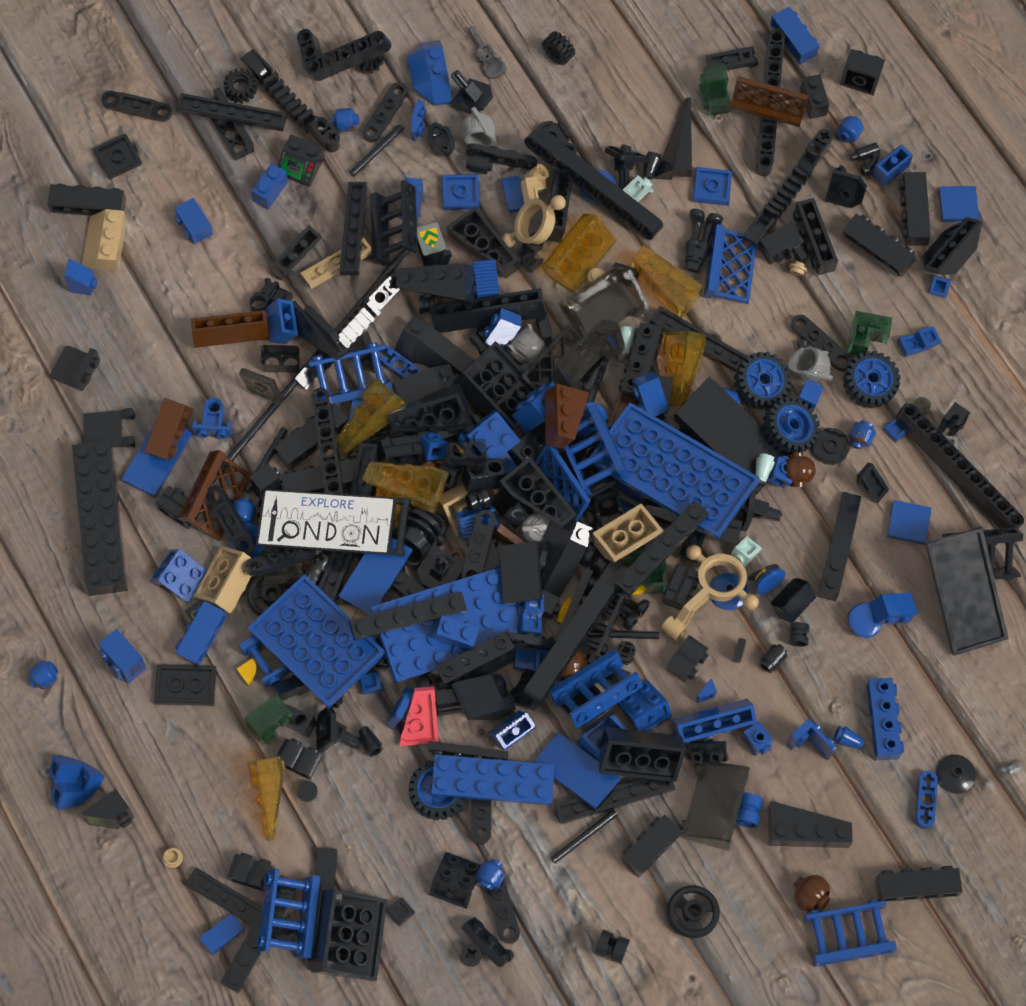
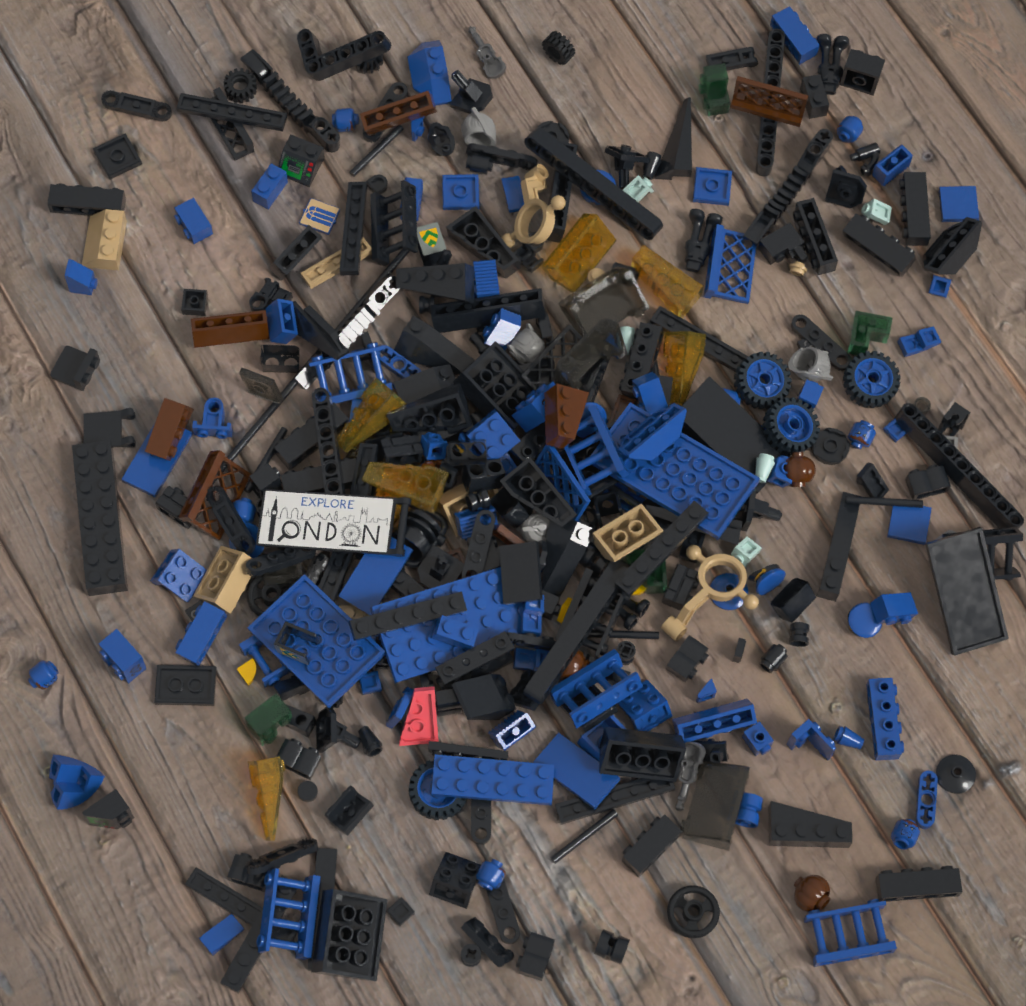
tan plate [162,848,183,868] -> none
none -> black piece [181,289,208,316]
none -> black plate [245,838,318,875]
none -> black piece [274,621,320,665]
none -> piece [299,198,340,235]
none -> black bracket [325,785,374,836]
none -> reddish brown brick [360,91,437,135]
none -> black tile [366,175,388,194]
none -> black brick [516,932,555,981]
none -> blue wedge [618,403,687,461]
none -> flat silver piece [676,742,706,812]
none -> black piece [816,34,850,95]
none -> black bar [846,496,923,508]
none -> light aqua bracket [861,199,892,225]
none -> blue head [891,819,920,850]
none -> black brick [905,465,951,500]

